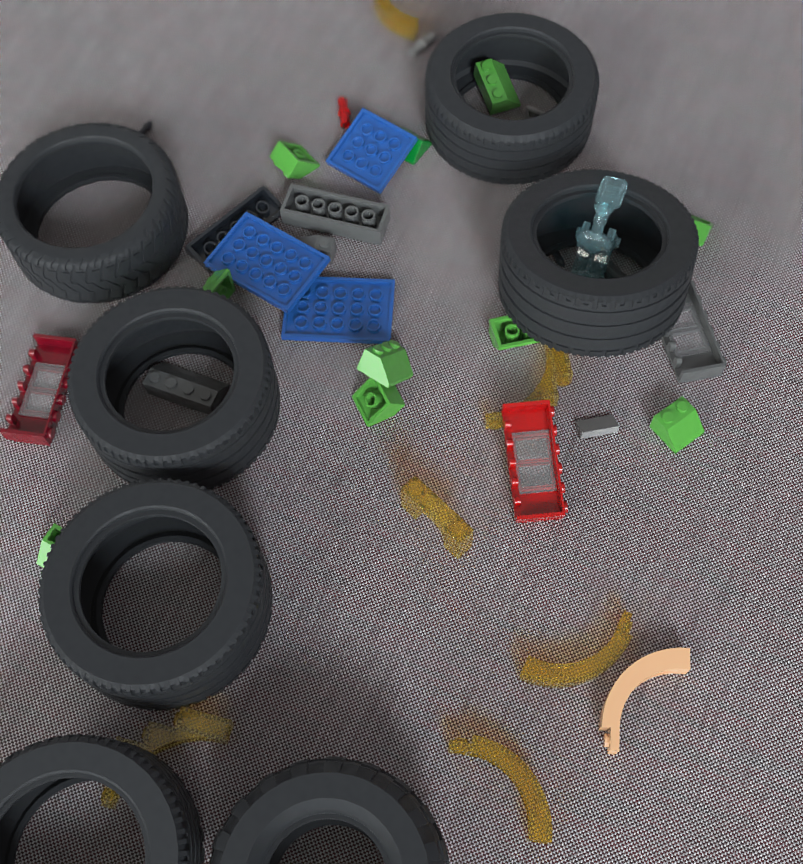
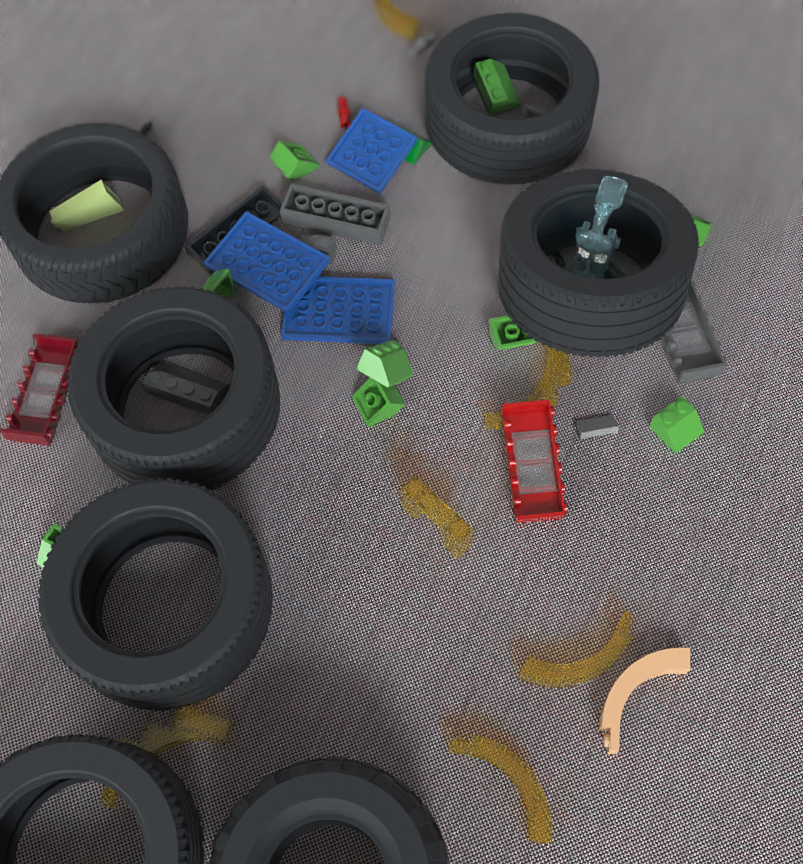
none -> yellowish green slope [49,180,124,232]

